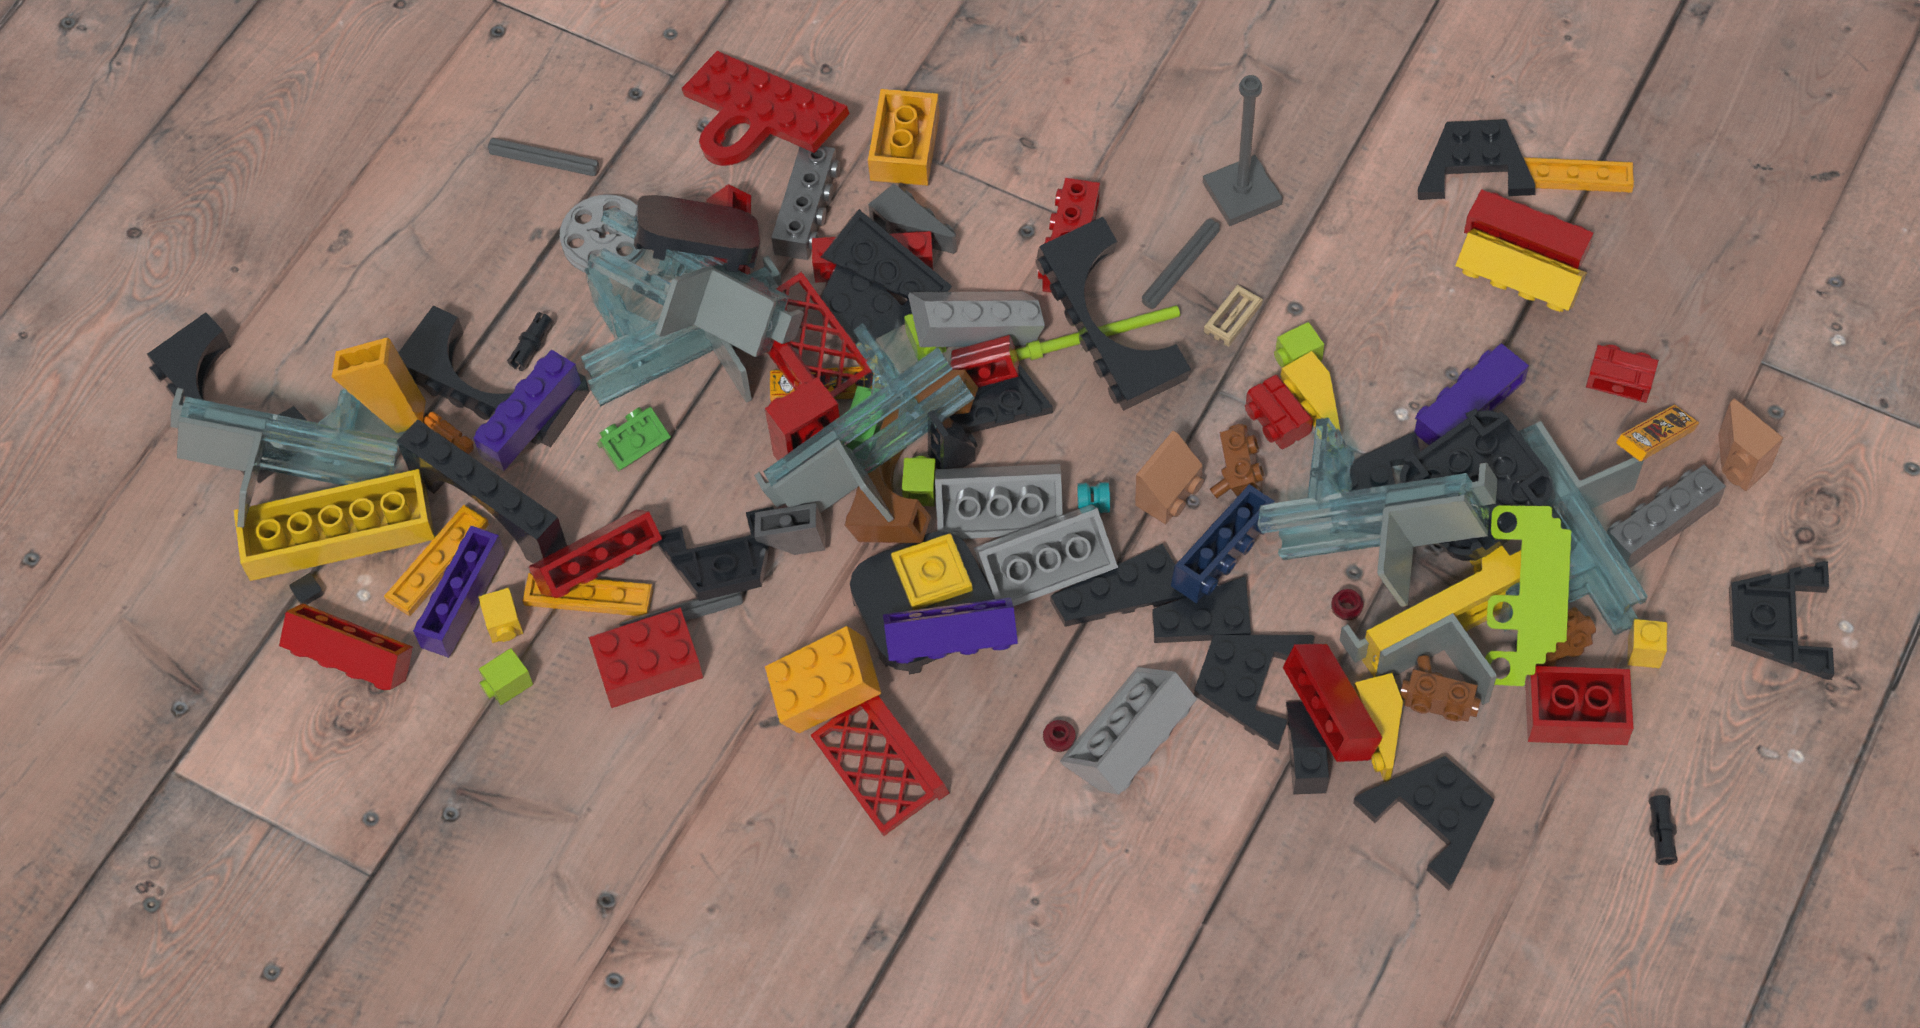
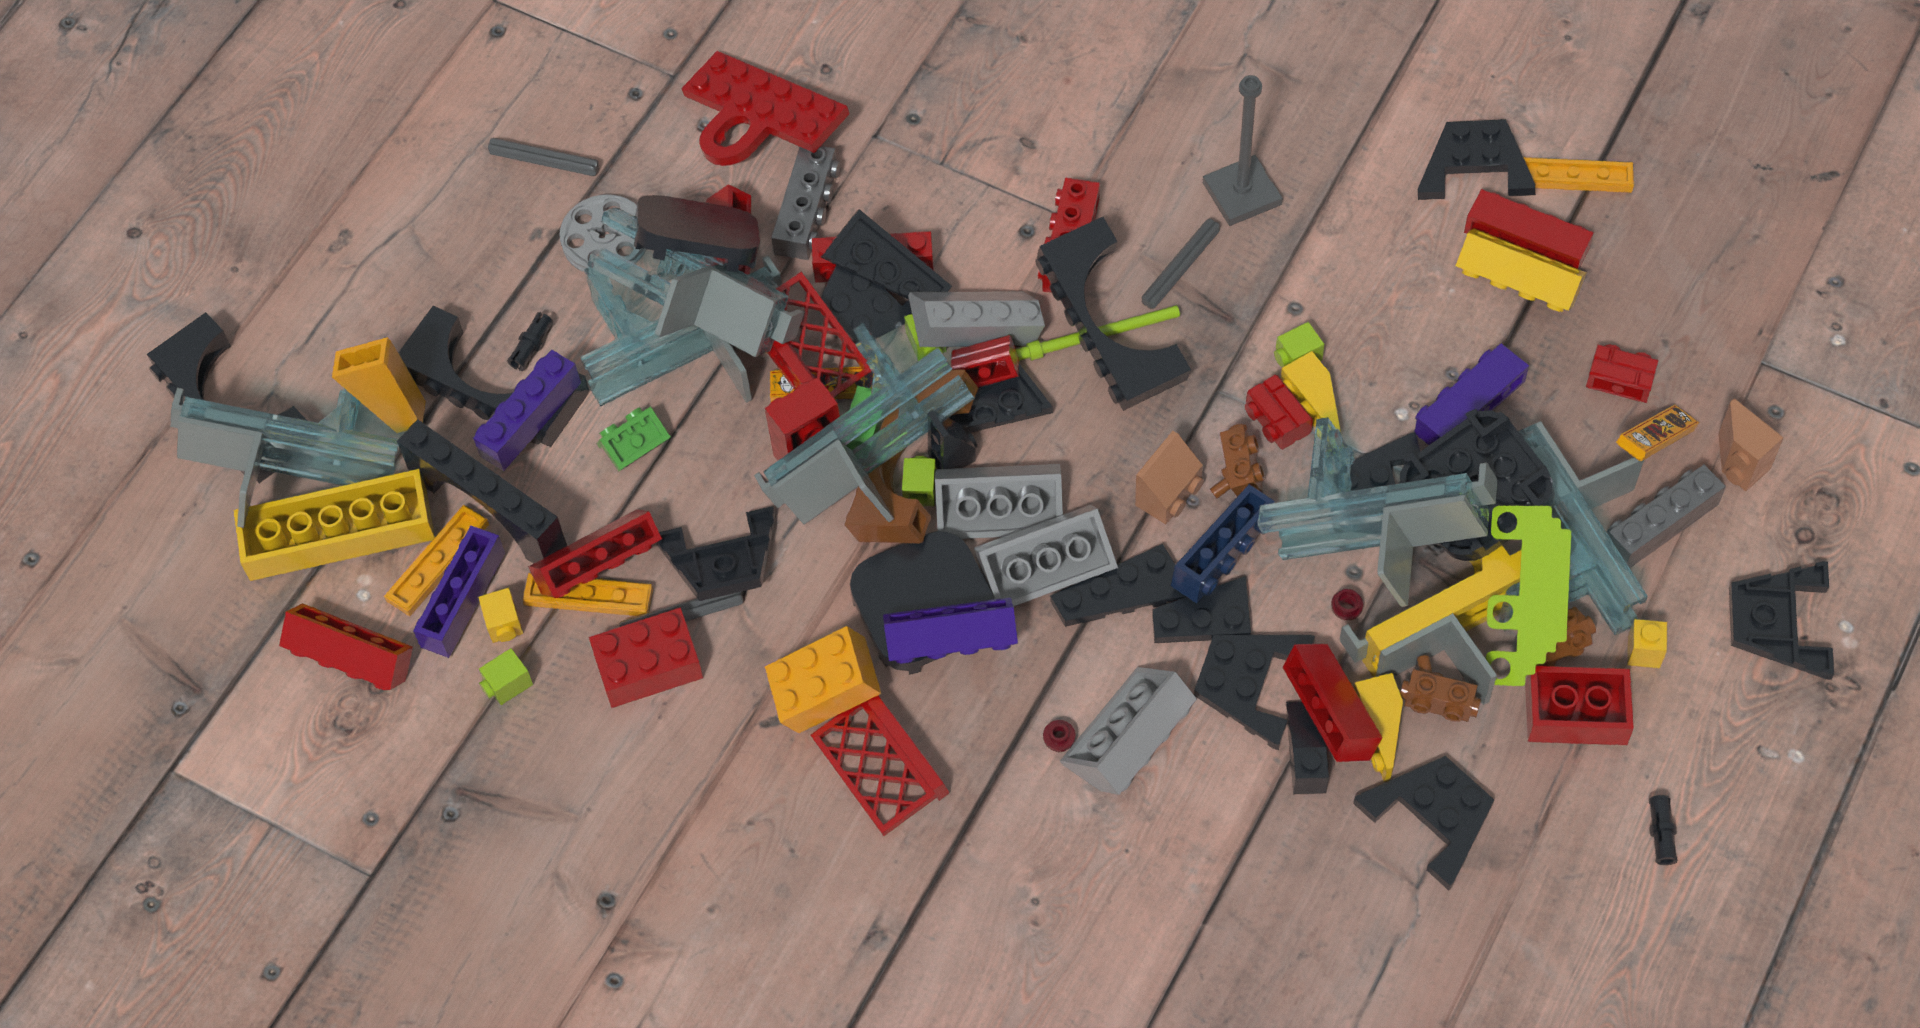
black piece [289,573,324,605] -> none
orange axle [423,412,474,454] -> none
flat silver slope [755,503,826,555] -> none
light orange brick [868,89,940,186] -> none
dark grey slope [868,183,957,254] -> none
yellow tile [891,533,973,610] -> none
teal wheel [1077,482,1110,513] -> none
tan tile [1204,285,1263,347] -> none

